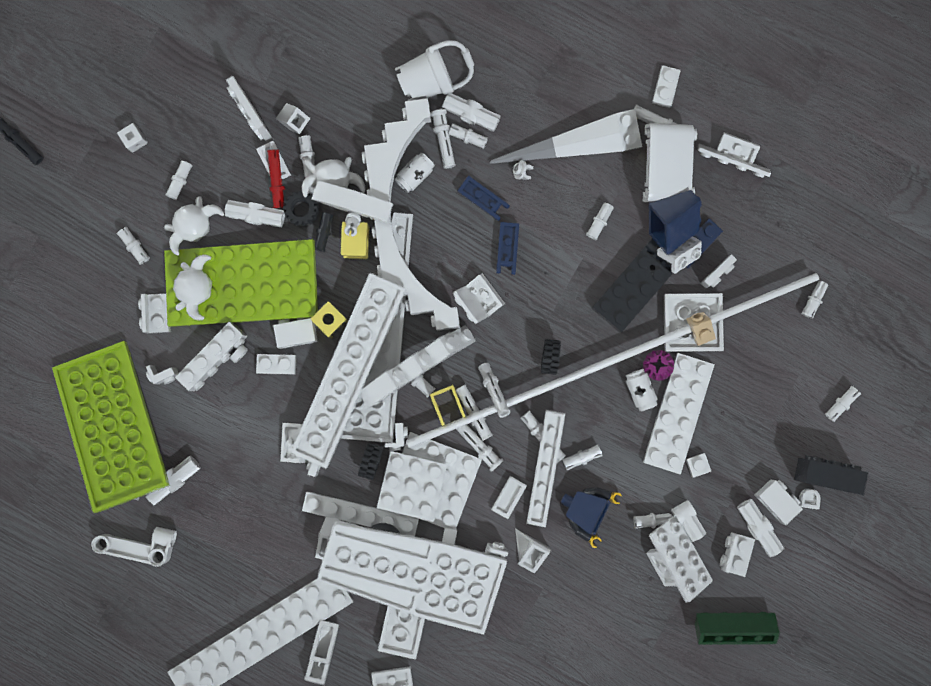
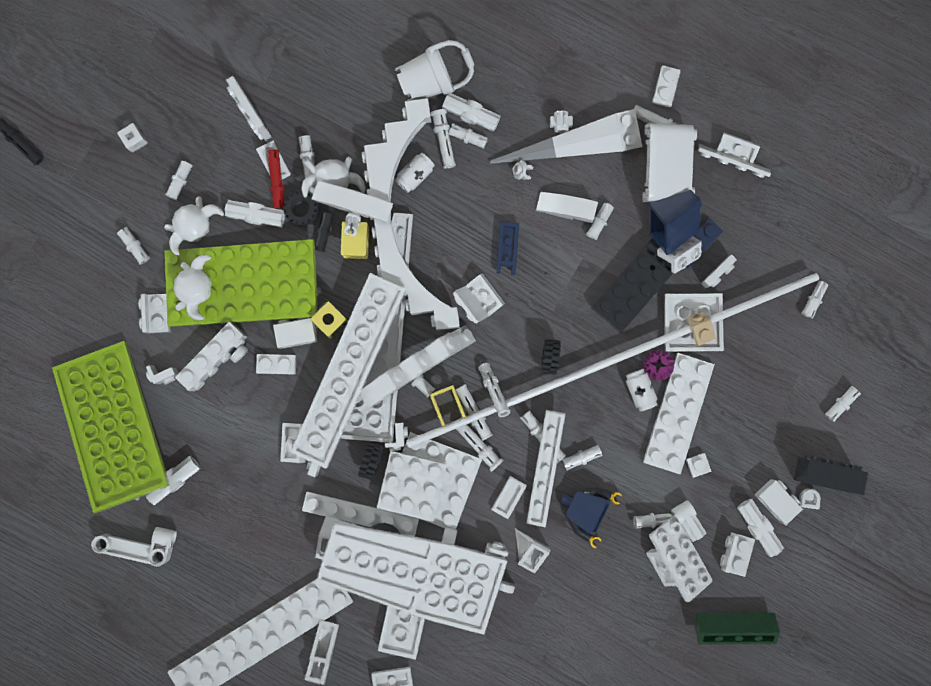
white brick [276,103,310,134] -> none
dark blue hinge [457,175,510,221] -> none
none -> white tile [498,580,515,594]
none -> white slope [536,192,598,223]
none -> white gear [550,111,573,133]

